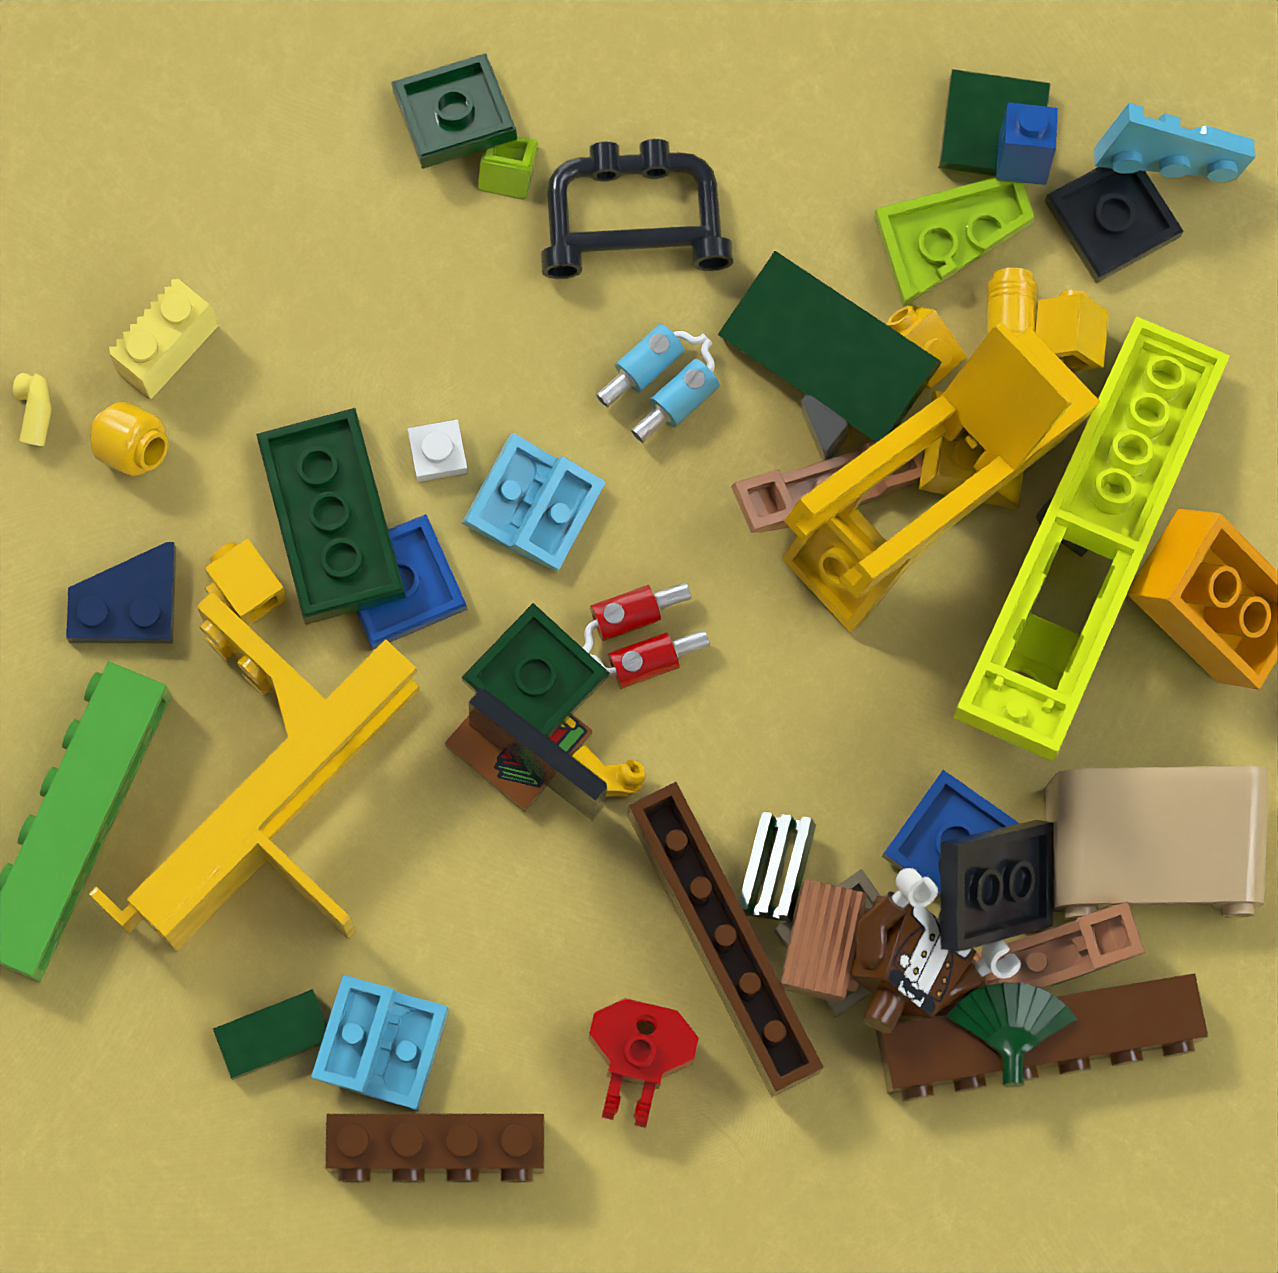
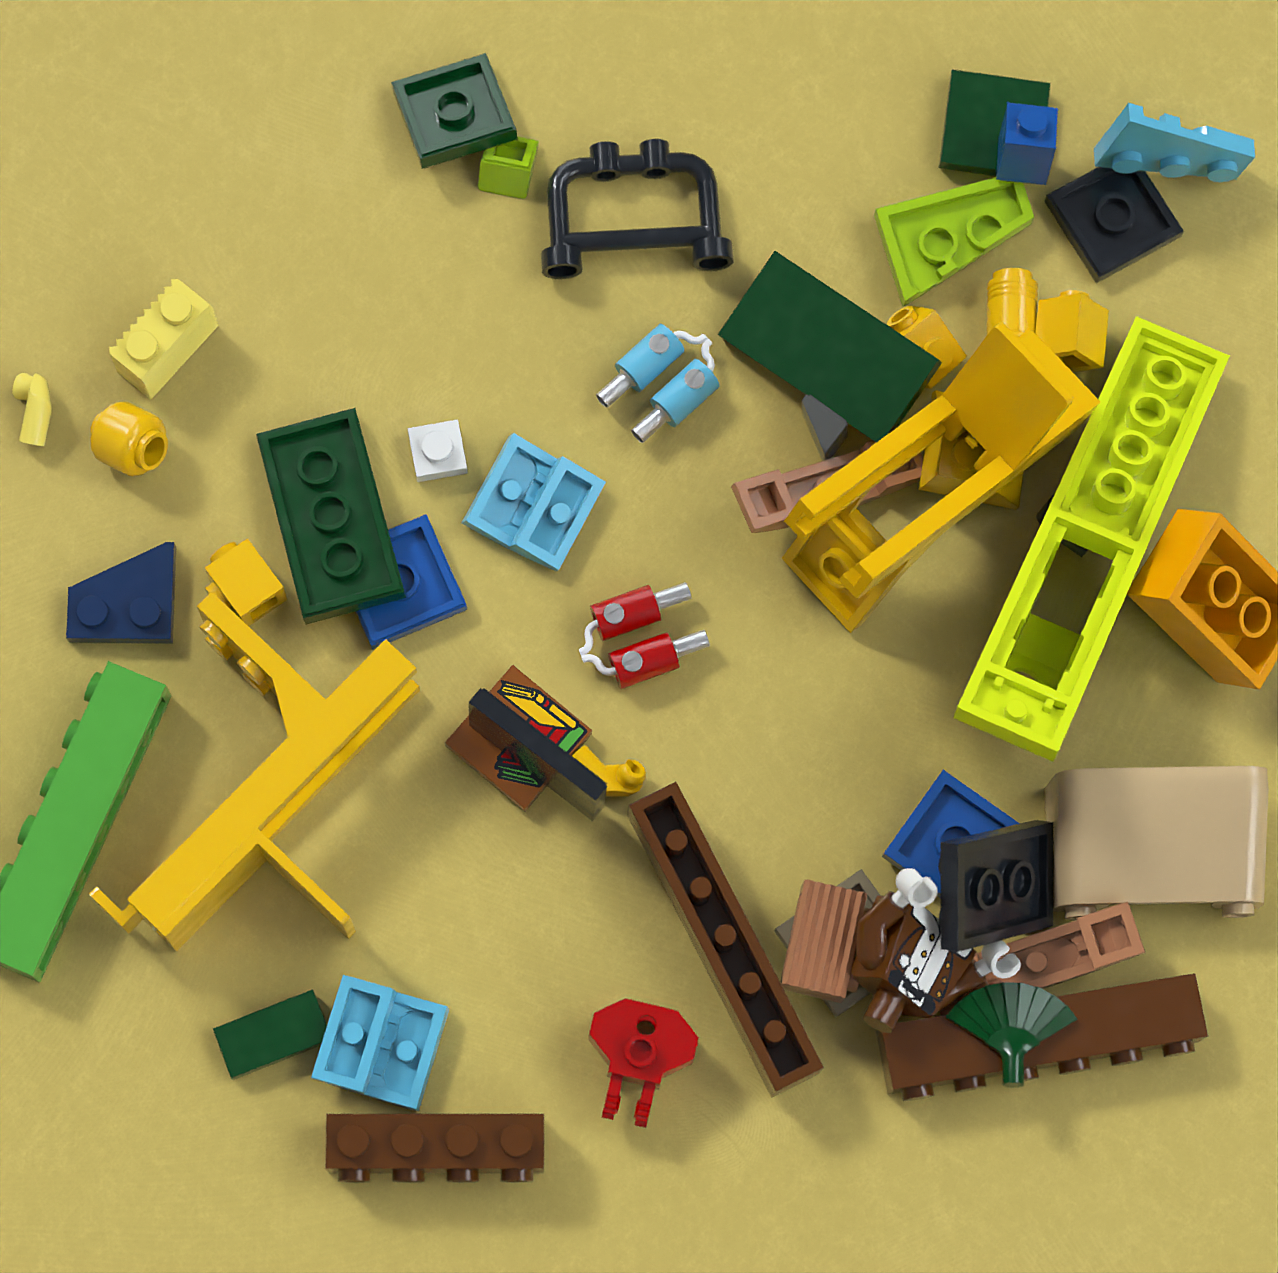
dark green tile [461,603,609,739] -> none
tile [739,812,816,922] -> none

